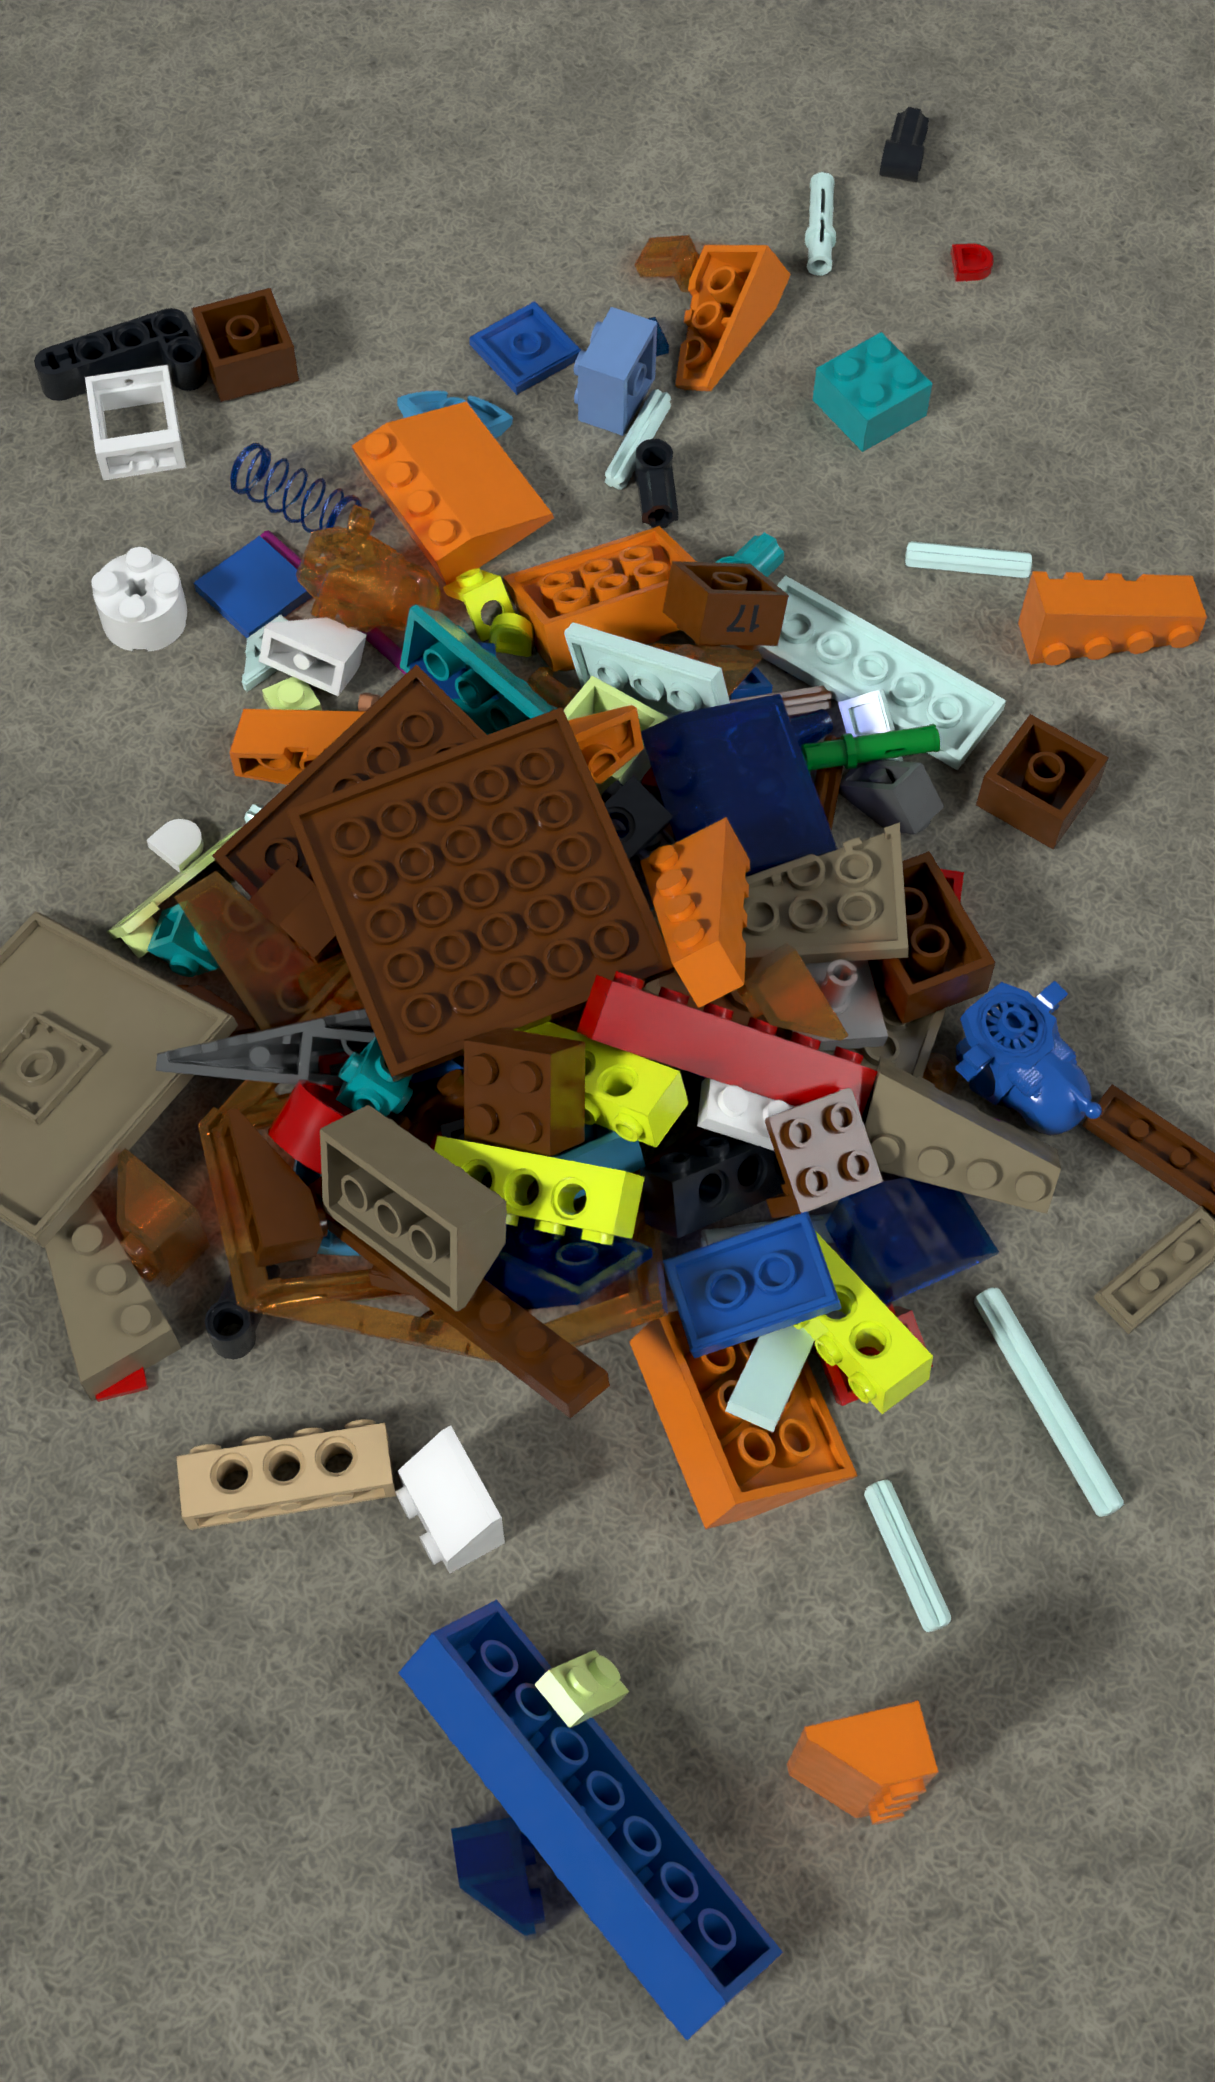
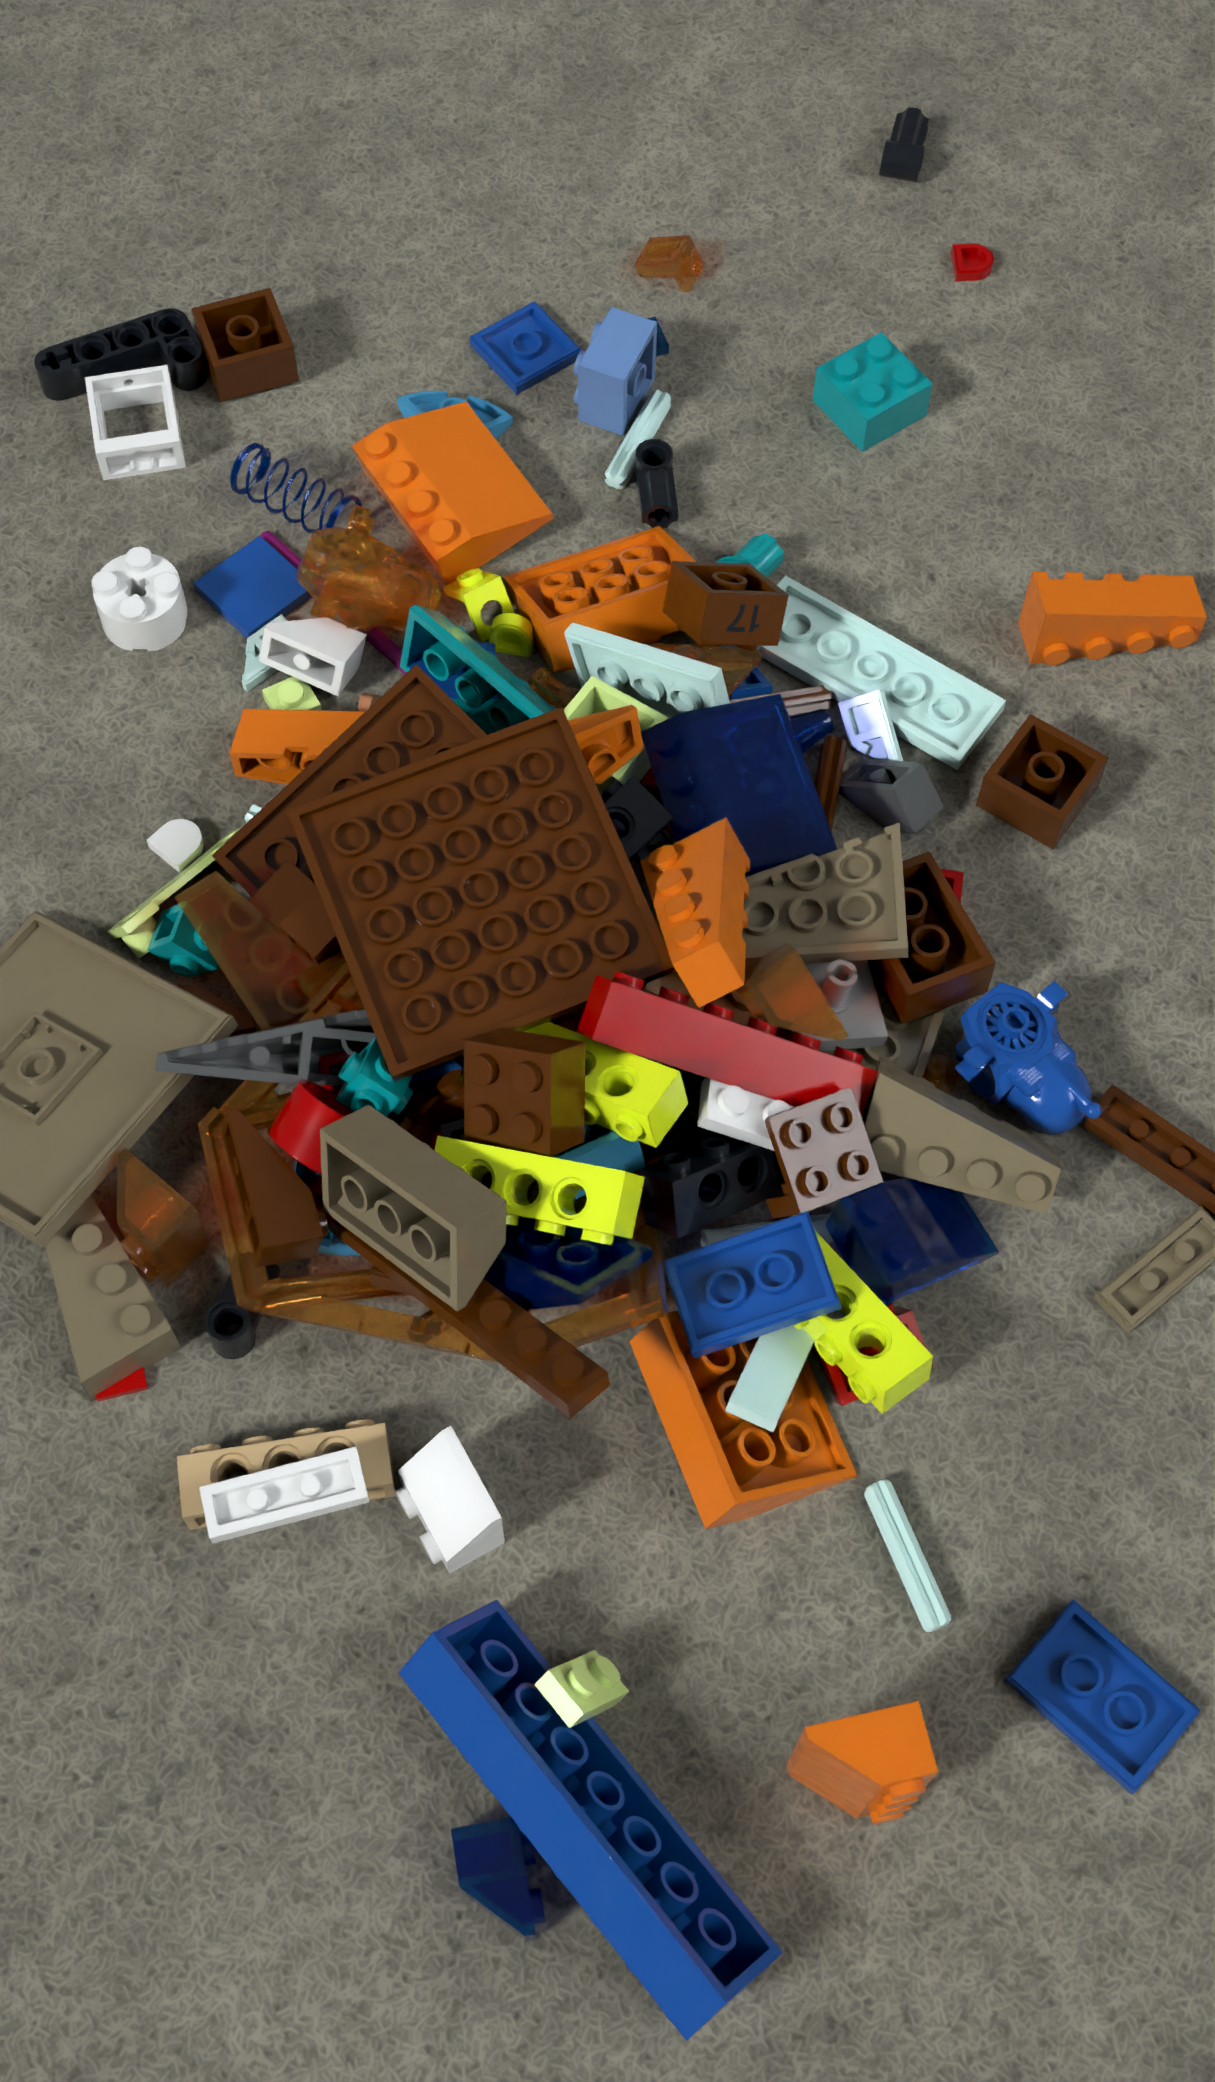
orange wedge [675,245,791,391] -> none
green pin [801,724,940,772] -> none
light aqua pin [805,172,836,276] -> none
light aqua axle [905,541,1032,578] -> none
light aqua axle [974,1287,1124,1517] -> none
none -> white plate [199,1446,369,1544]
none -> blue tile [1004,1599,1201,1794]

